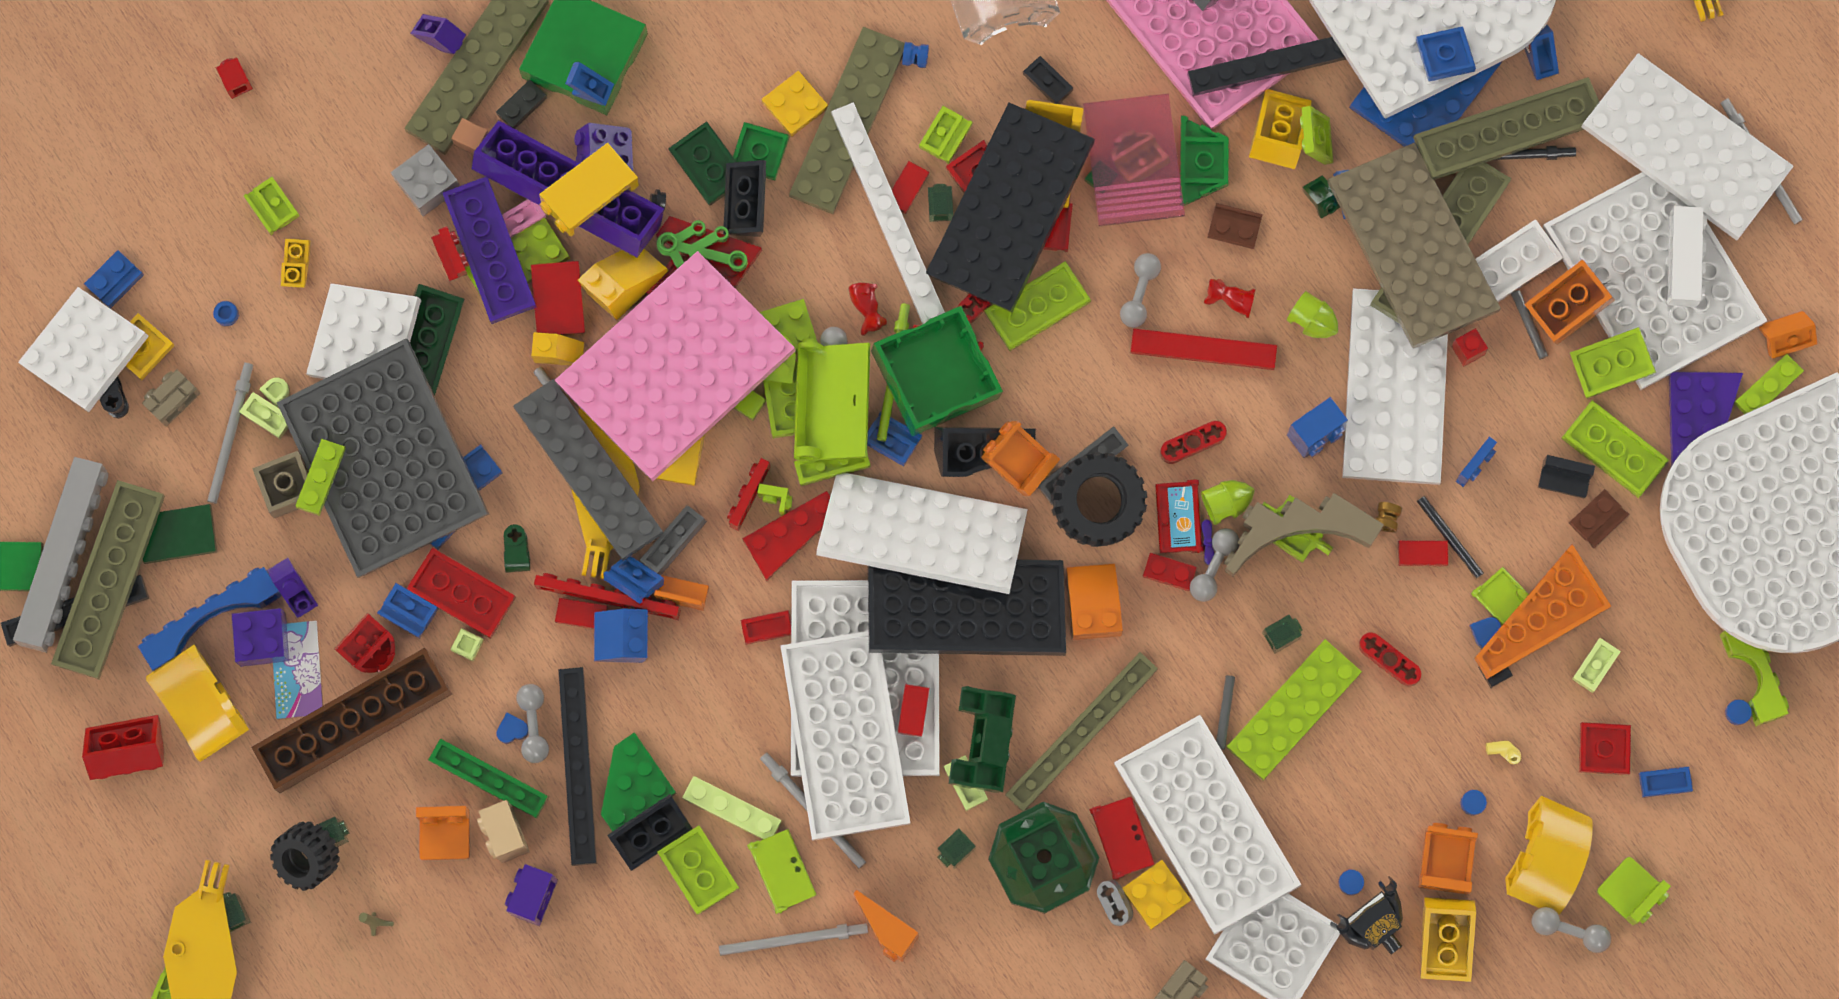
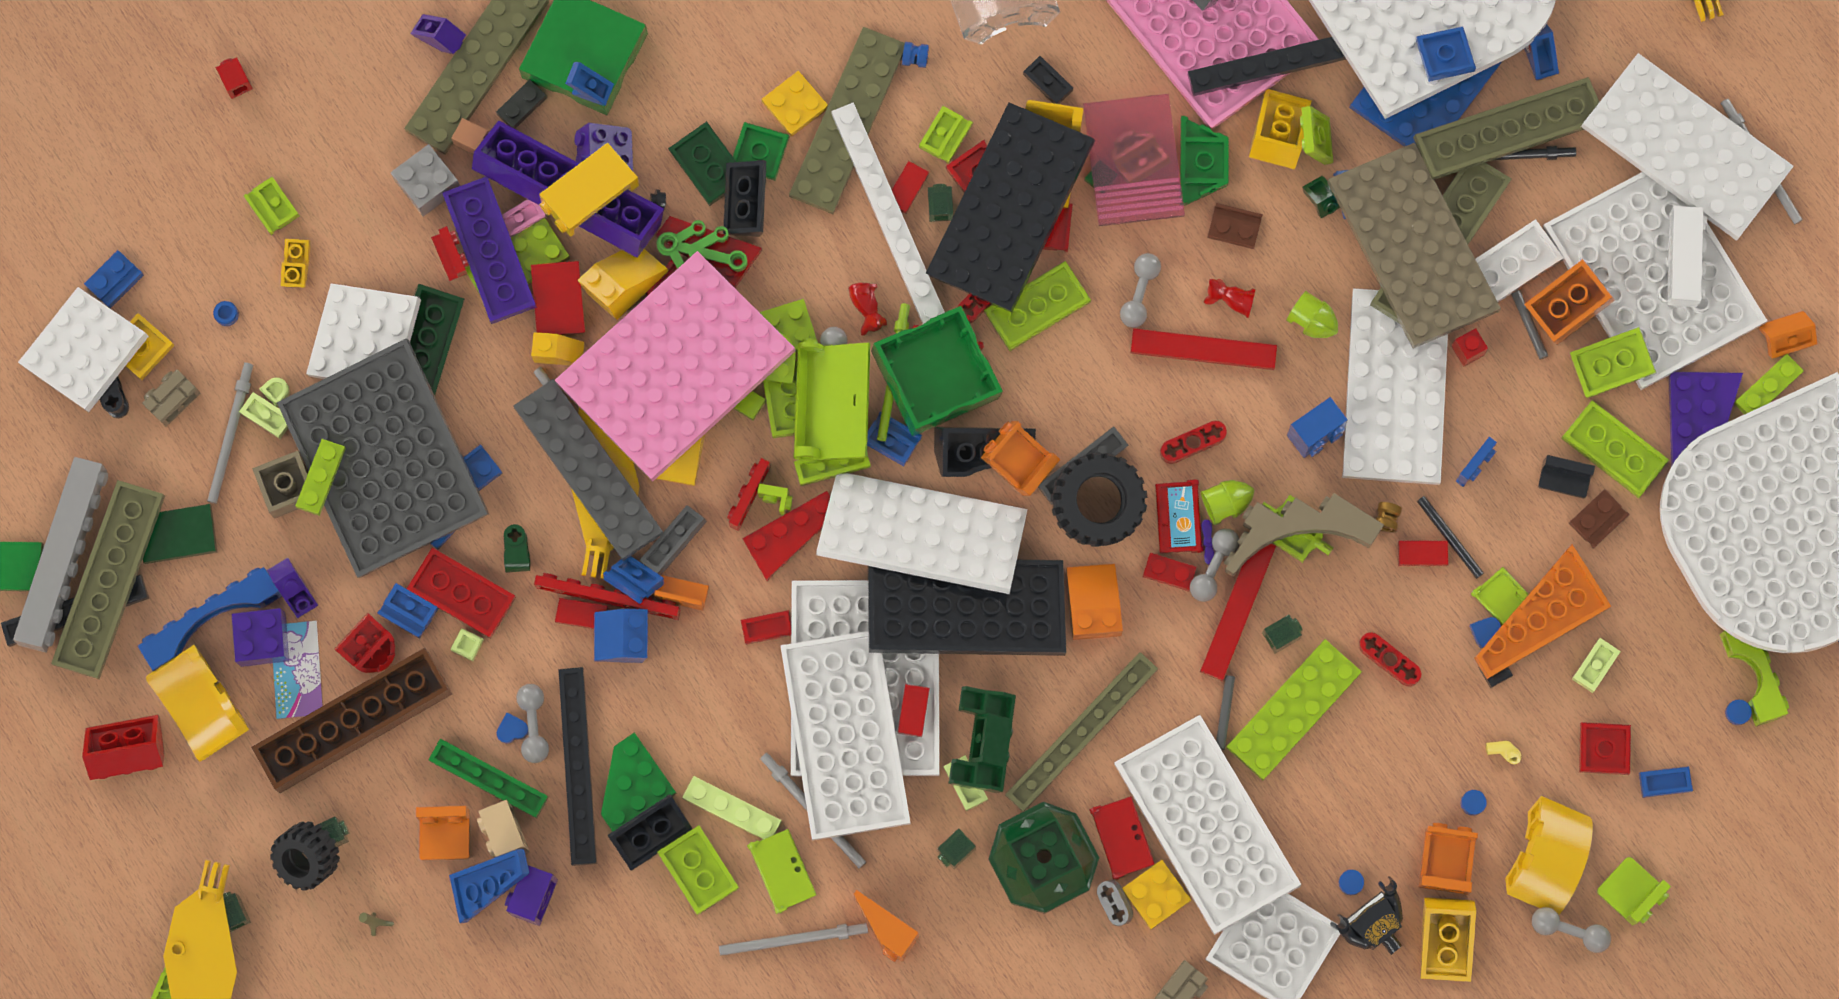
none -> blue wing [449,849,529,923]
none -> red tile [1200,544,1276,681]

